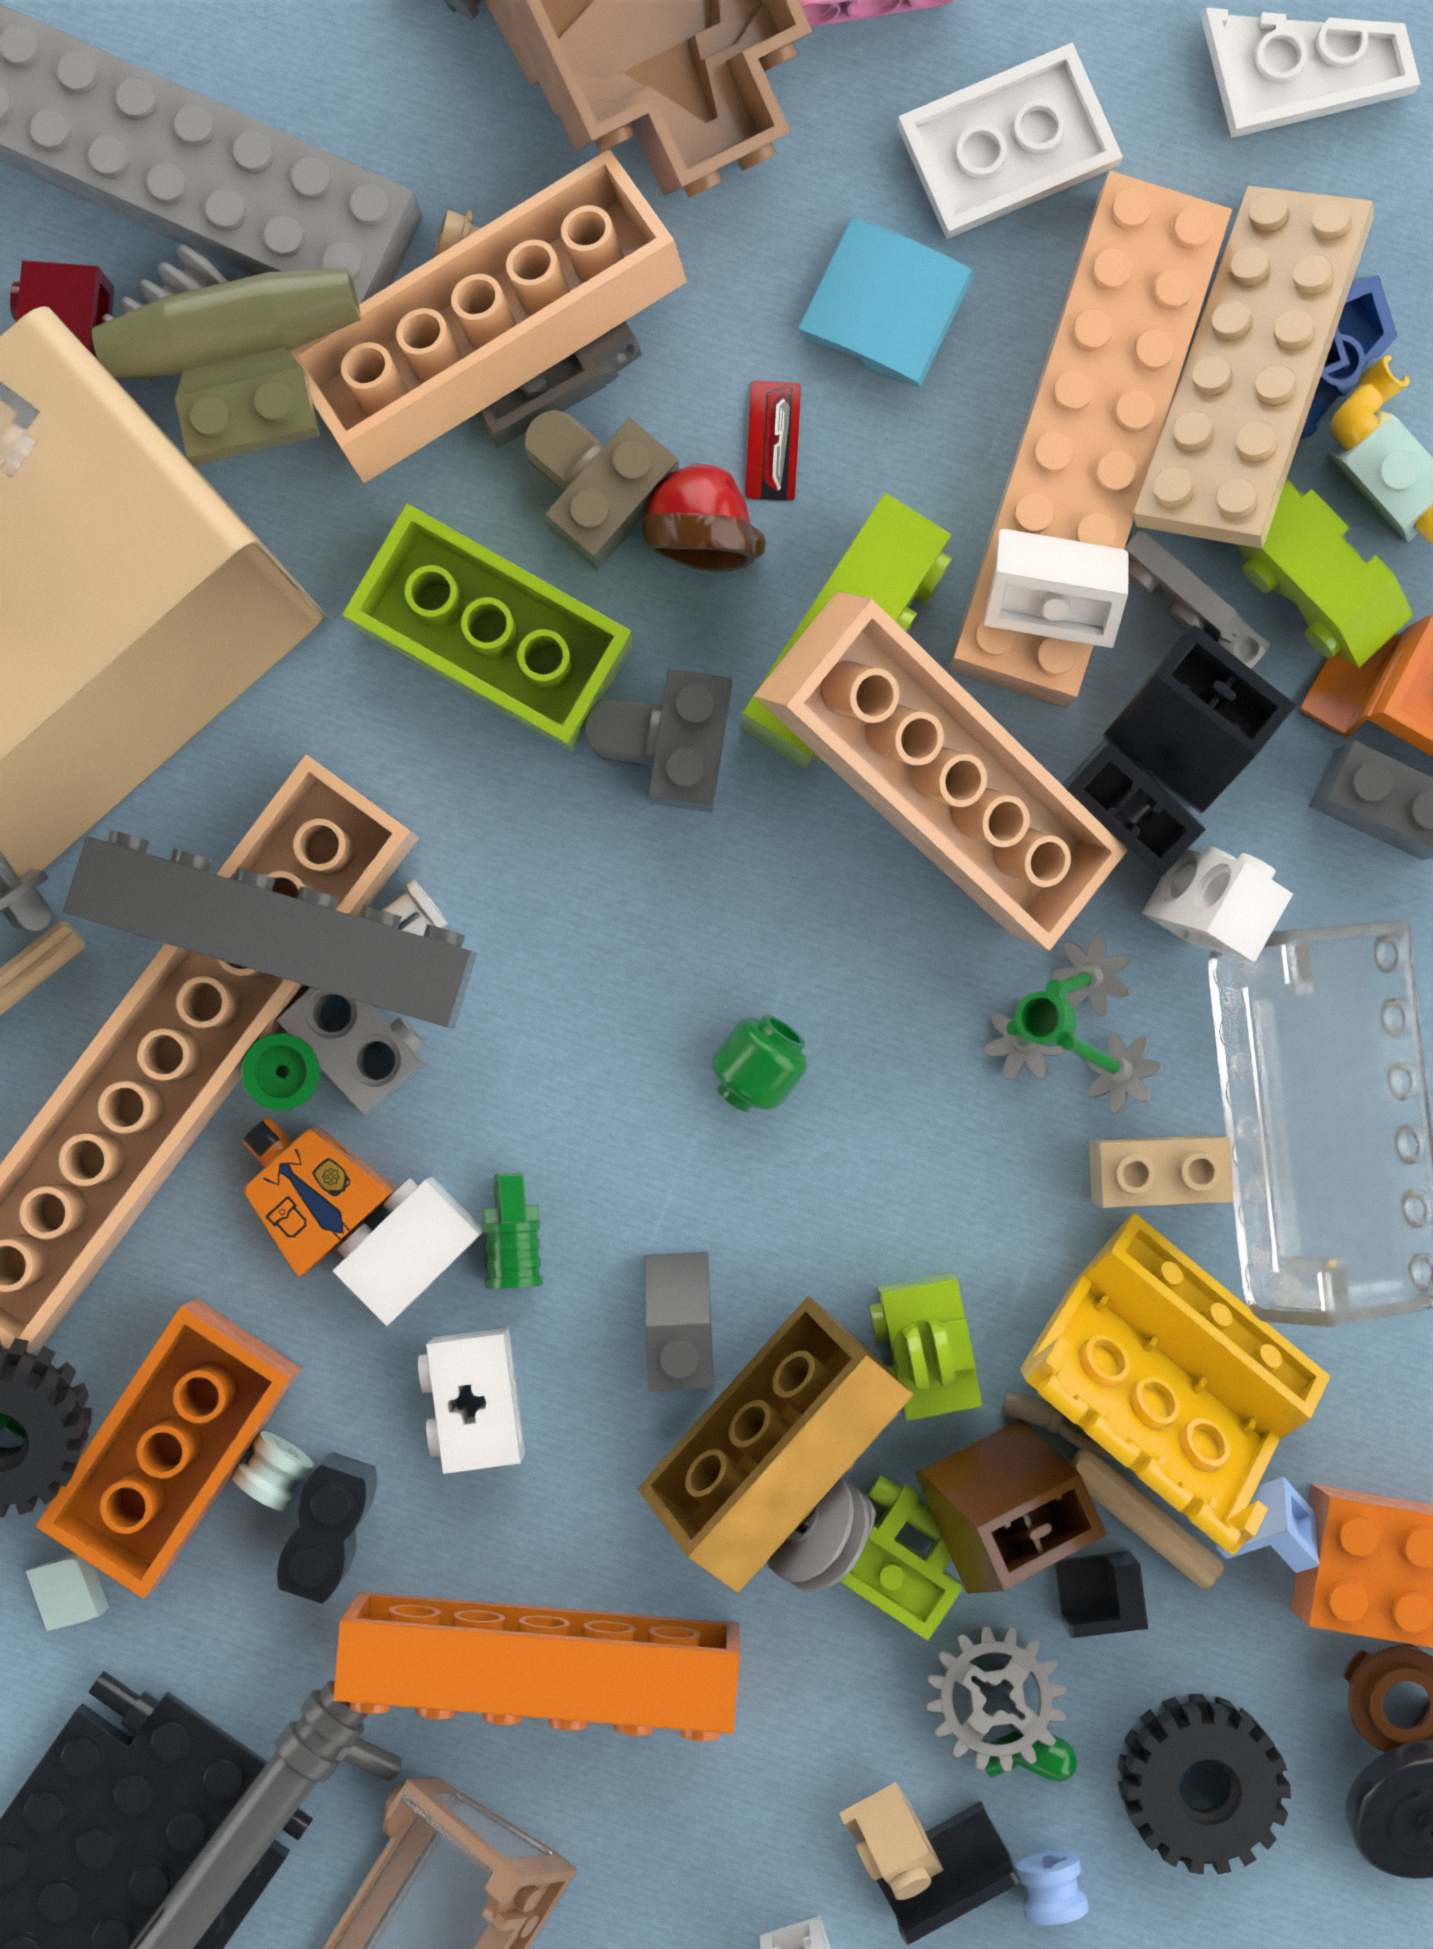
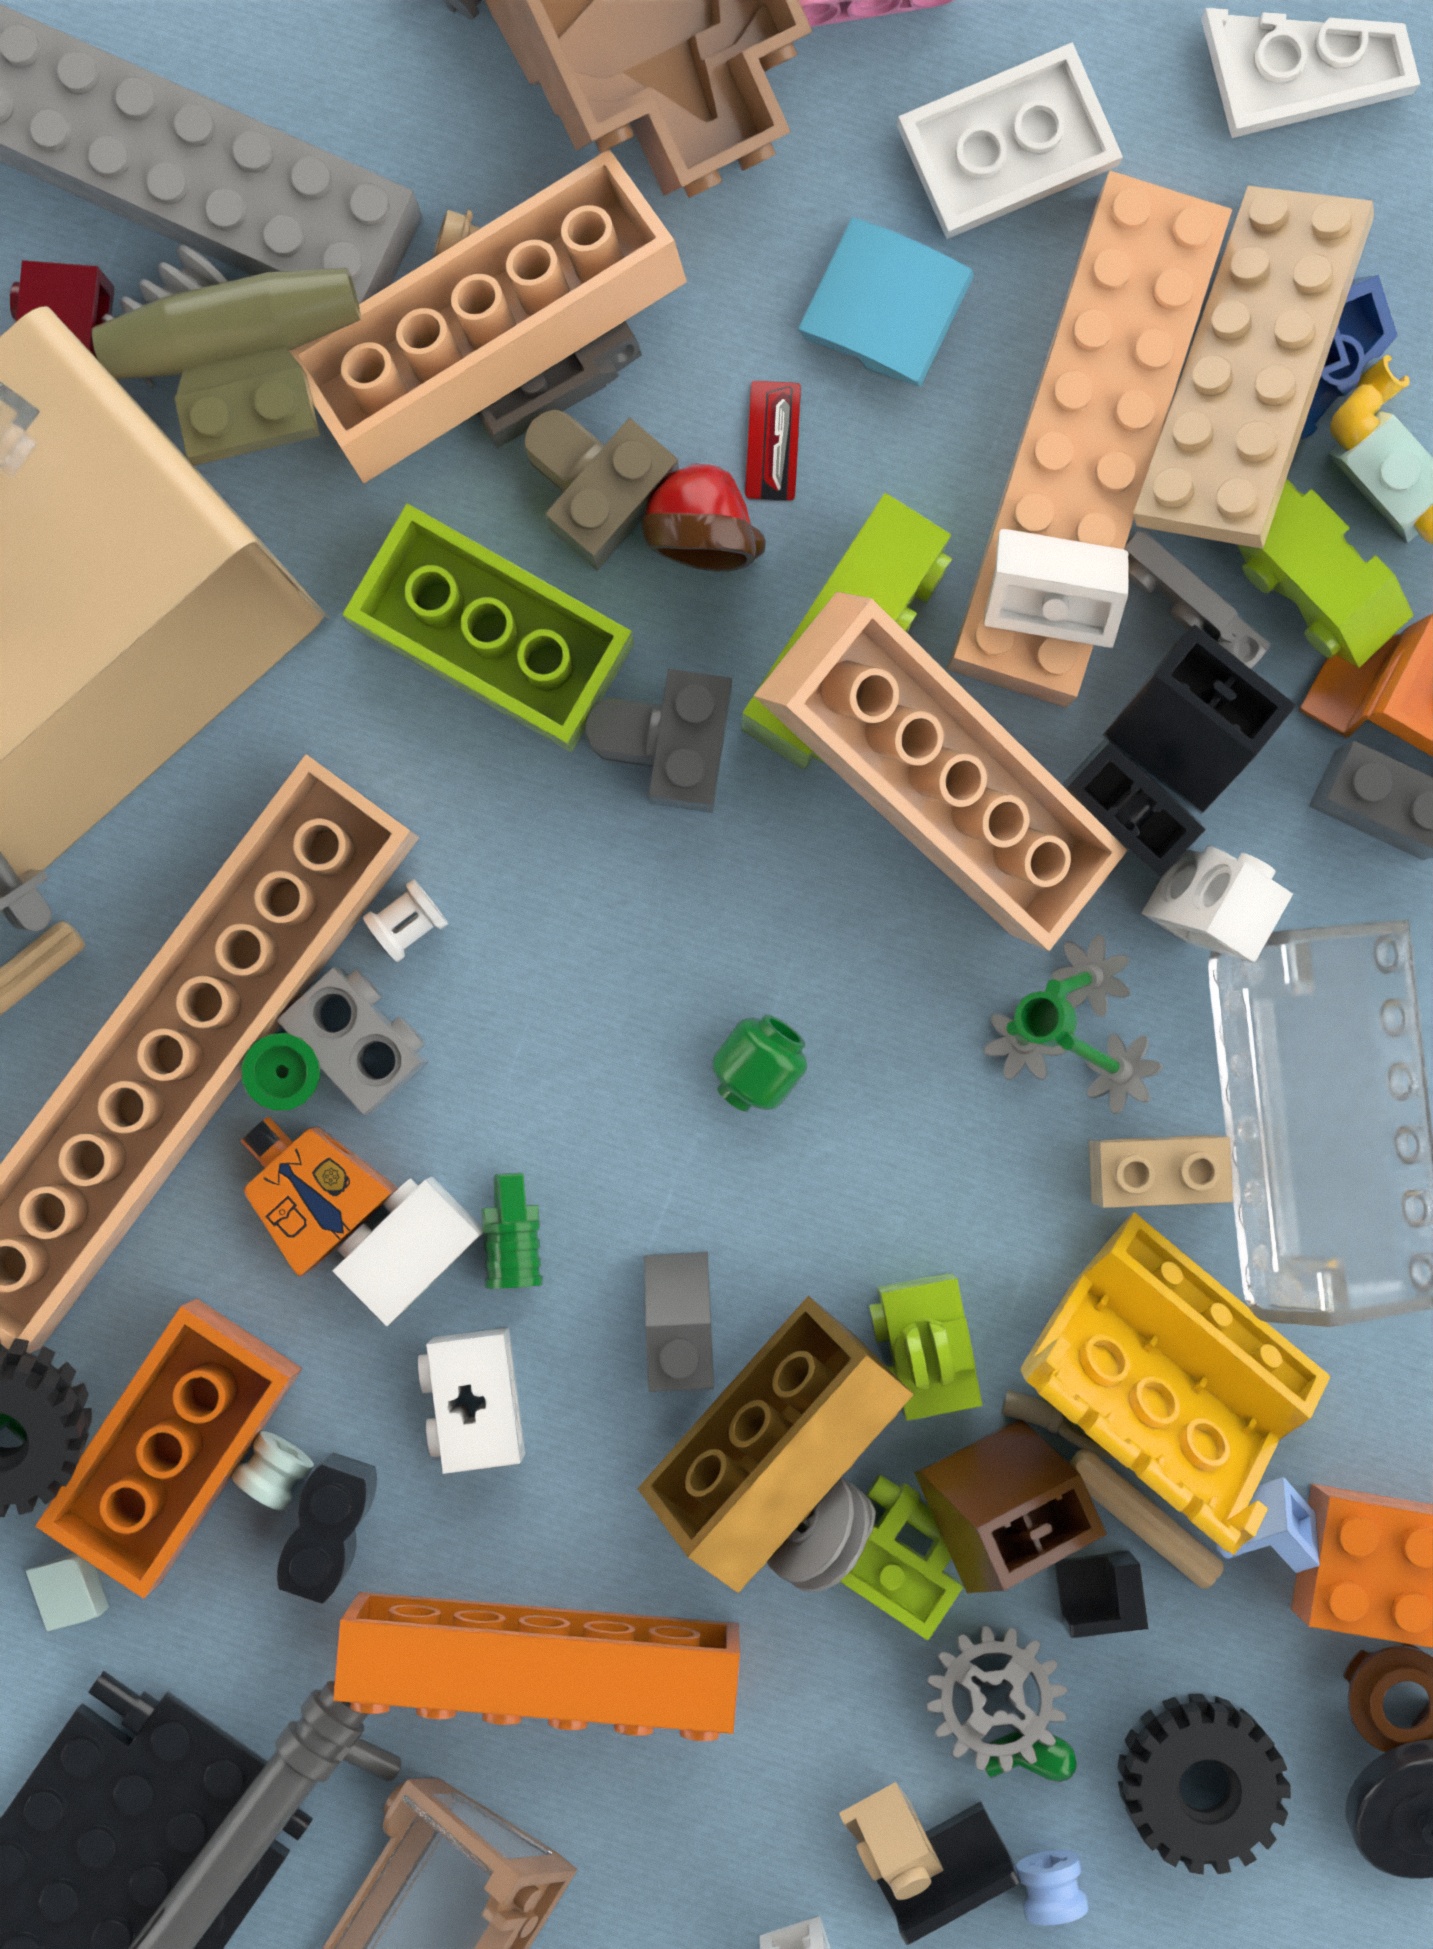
dark grey brick [63,829,477,1028] -> none

